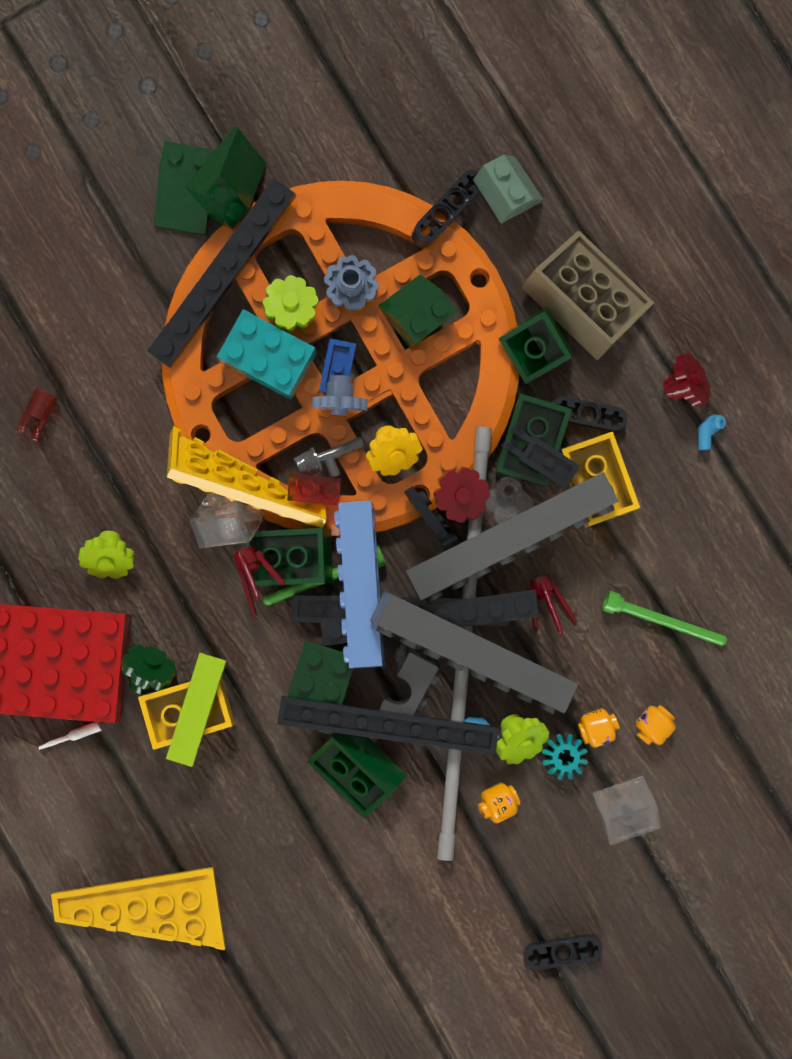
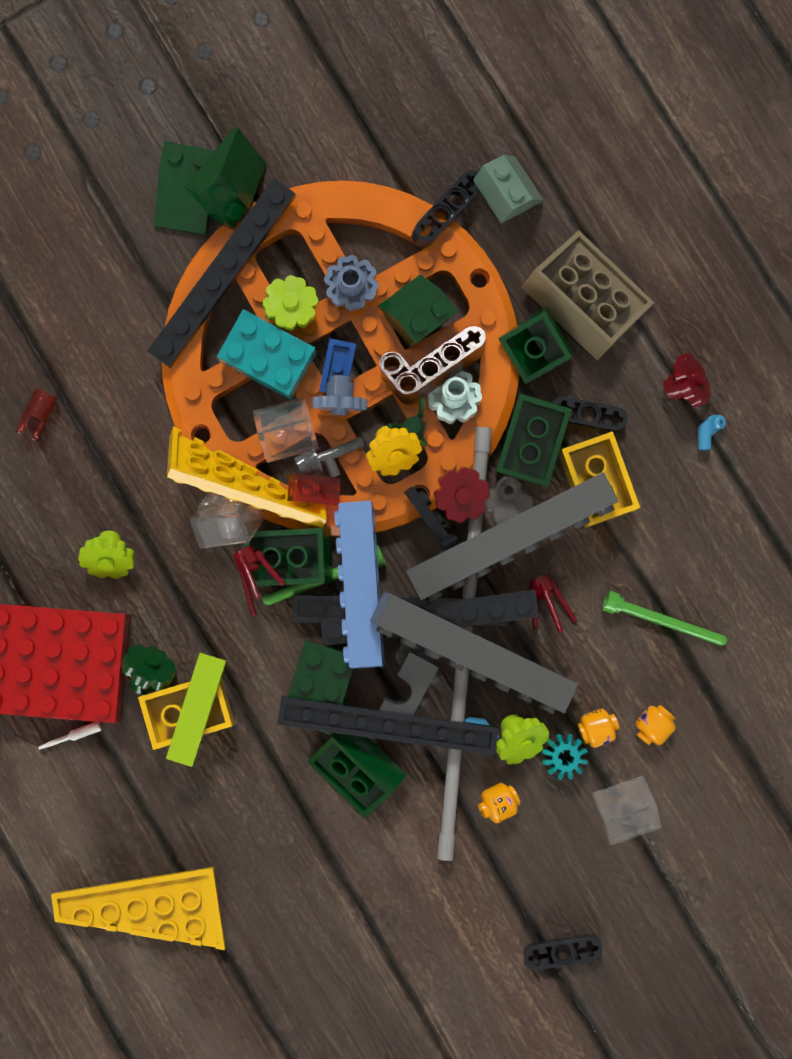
black hinge [502,427,580,489] -> none
none -> clear slope [253,397,319,463]
none -> reddish brown beam [380,326,486,405]
none -> dark green plant [387,397,427,447]
none -> light aqua plant [427,371,482,424]

